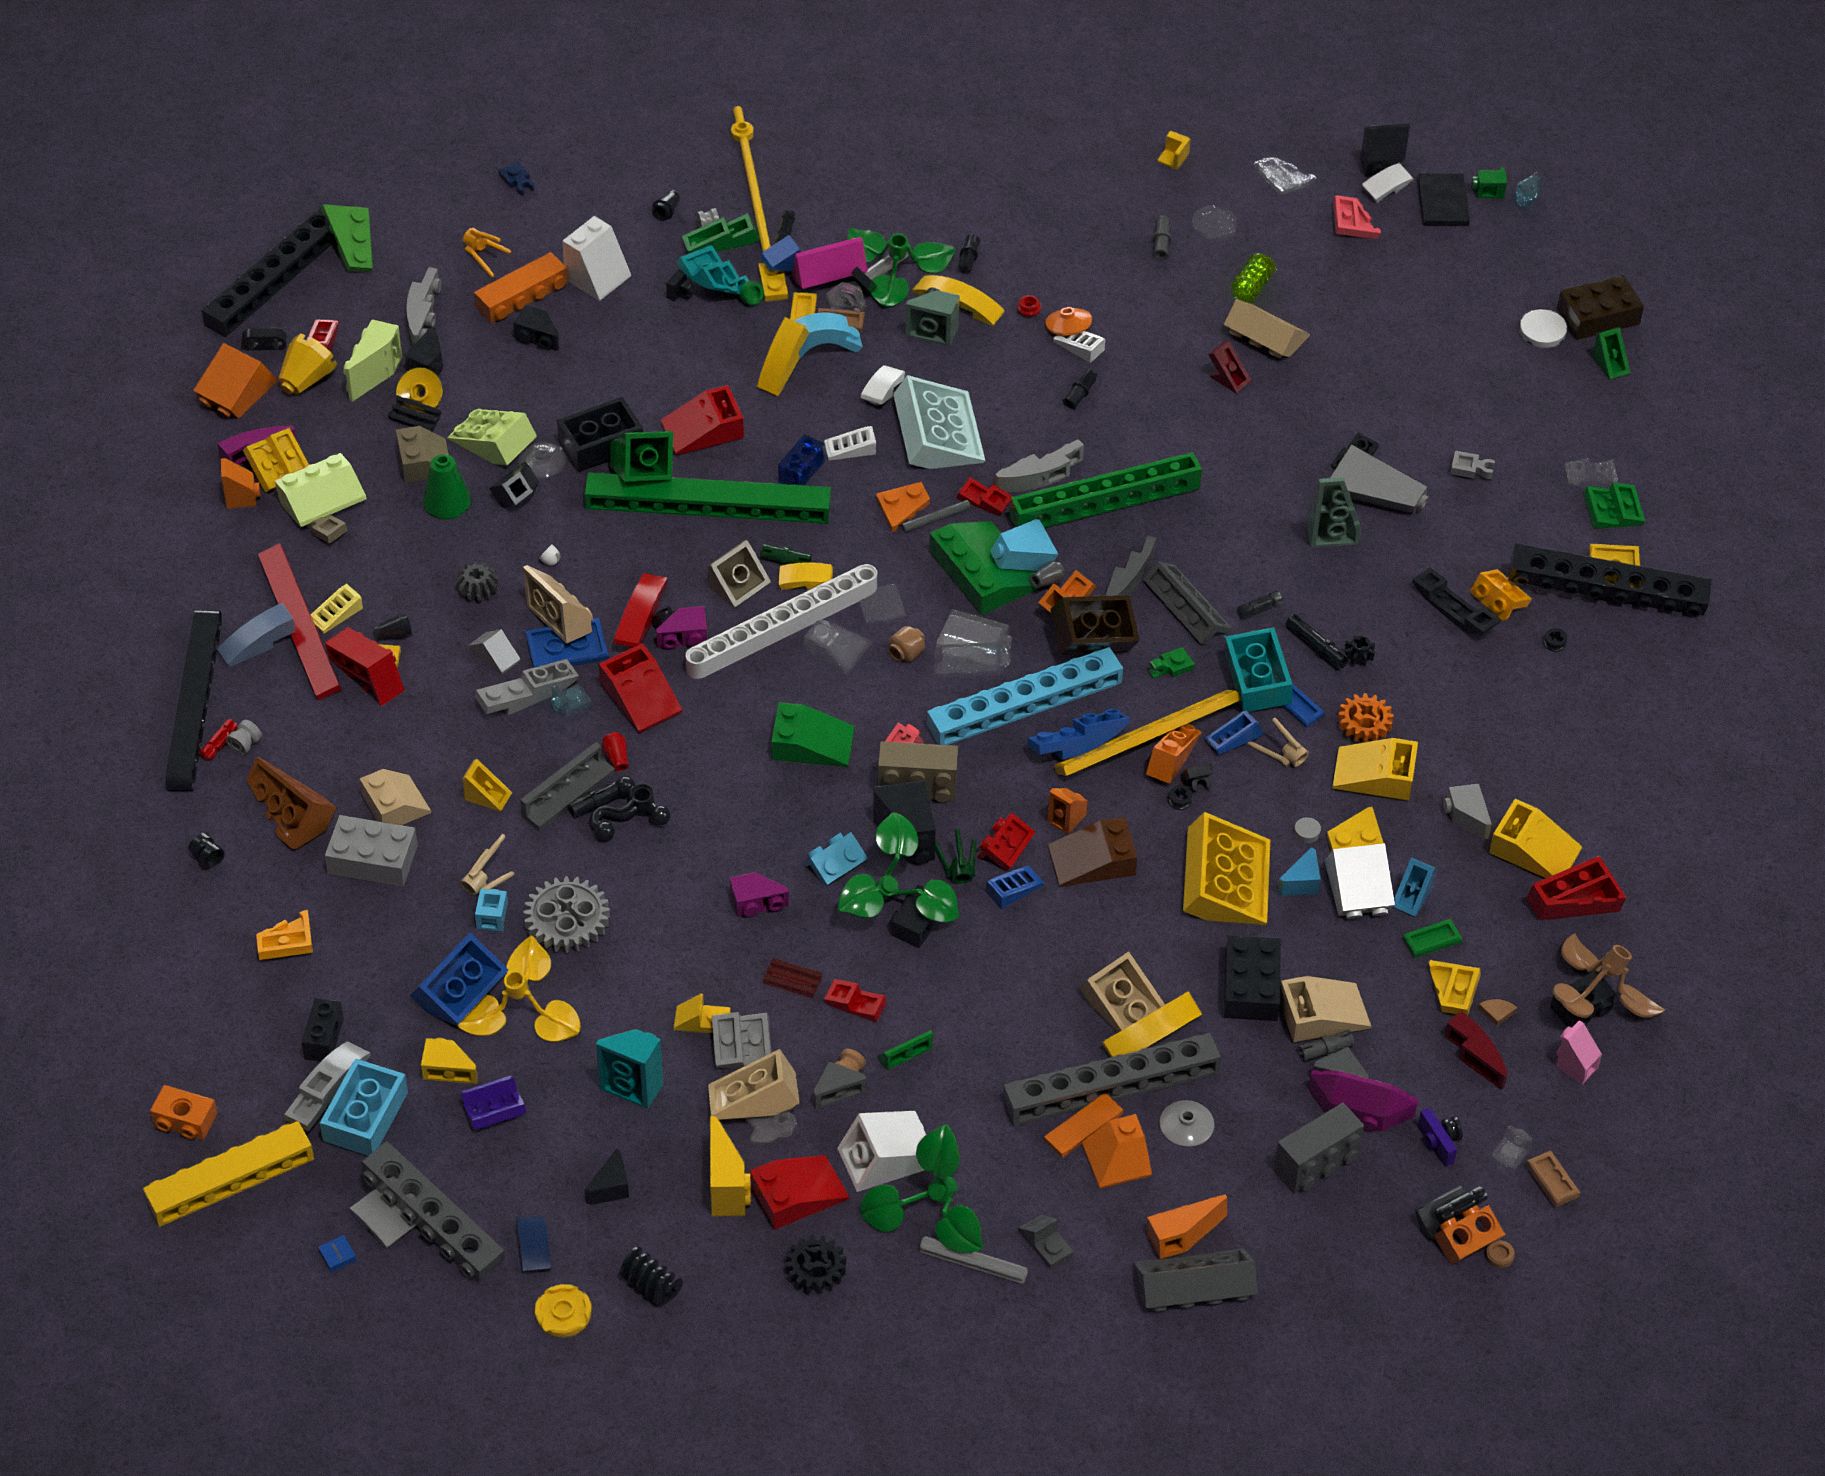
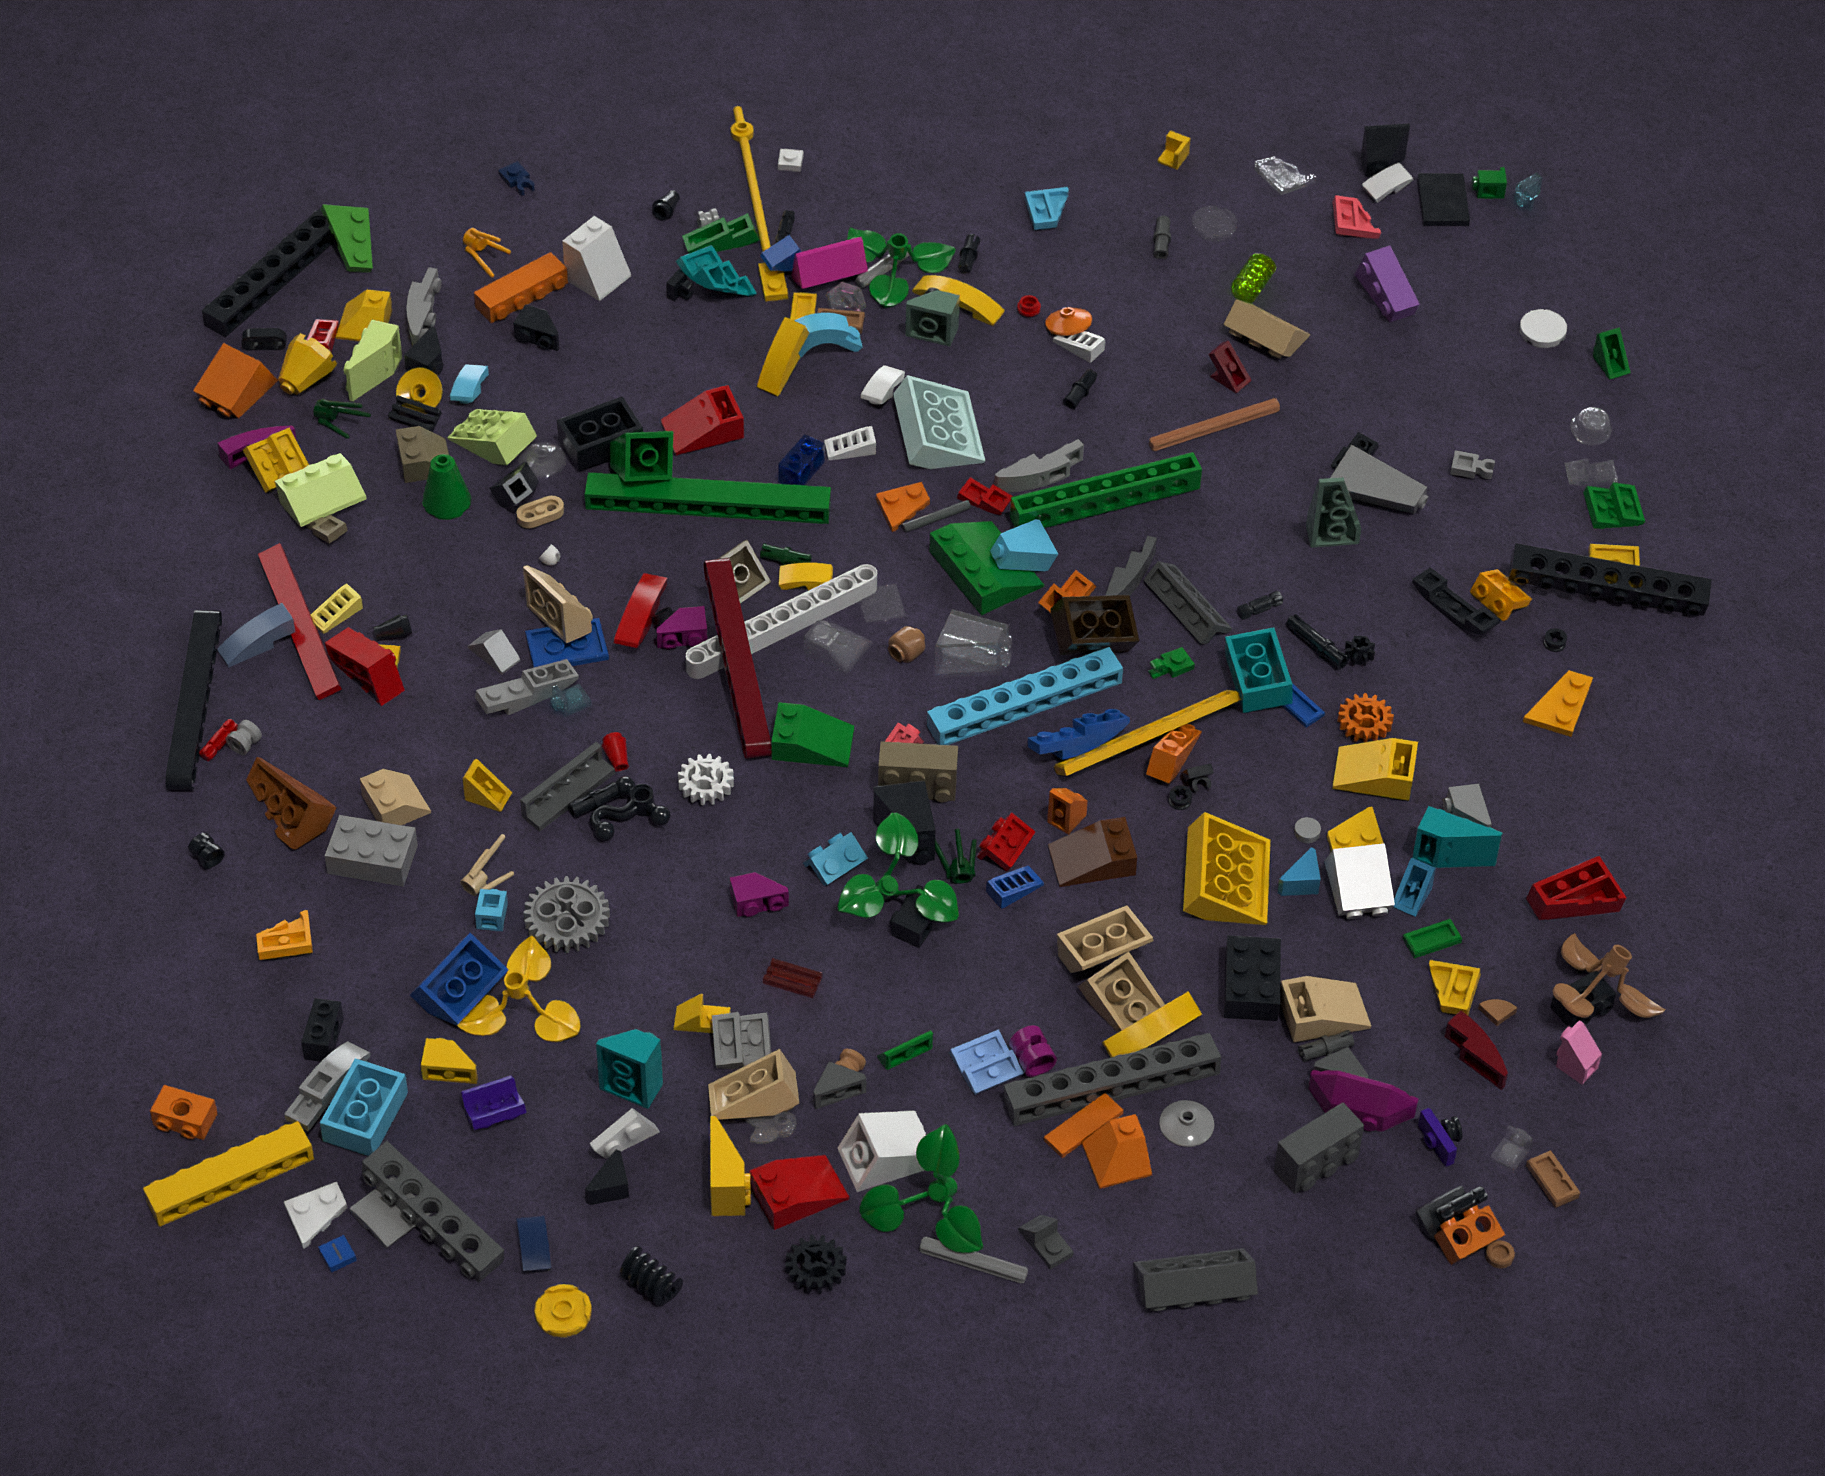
orange slope [221,458,261,509] -> none
dark grey gear [456,561,499,603] -> none
red slope [599,643,683,733] -> none
green tile [740,281,764,305] -> none
red slope [824,979,887,1022] -> none
black tile [849,267,878,296] -> none
dark grey cone [1029,561,1065,588] -> none
orange slope [1147,1194,1227,1259] -> none
blue slope [1204,710,1263,755] -> none
tan plant [1245,718,1309,767] -> none
yellow slope [1489,799,1582,878] -> none
dark brown brick [1557,275,1644,340] -> none
none -> white wing [284,1182,347,1248]
none -> dark green plant [313,399,371,439]
none -> yellow slope [335,289,392,341]
none -> medium azure slope [450,365,489,404]
none -> tan plate [517,496,564,528]
none -> white wing [590,1108,660,1159]
none -> white gear [678,754,734,805]
none -> dark red beam [703,558,772,759]
none -> white plate [778,149,803,172]
none -> light blue slope [949,1029,1024,1095]
none -> magenta wheel [1009,1025,1057,1077]
none -> medium azure wing [1025,187,1069,230]
none -> tan slope [1057,905,1153,973]
none -> nougat axle [1149,398,1280,451]
none -> medium lavender wedge [1355,246,1420,322]
none -> teal slope [1412,806,1503,868]
none -> light orange wing [1523,670,1593,737]
none -> clear helmet [1570,407,1612,446]

